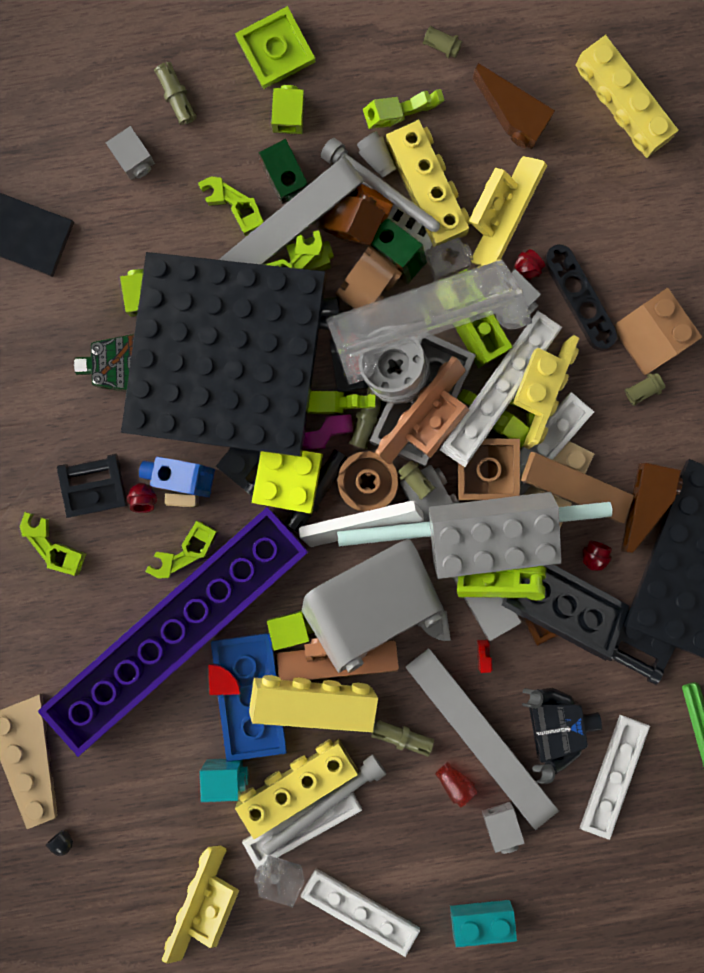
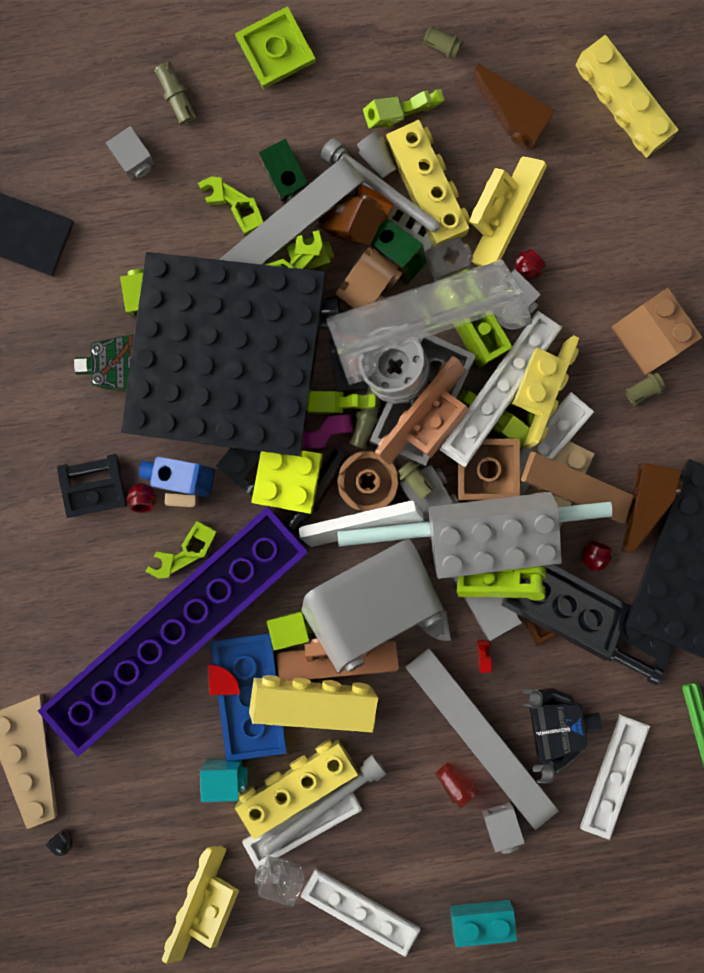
lime piece [20,512,86,576] -> none
lime brick [271,85,305,134] -> none
olive pin [371,719,434,757] -> none
black beam [544,244,617,351] -> none

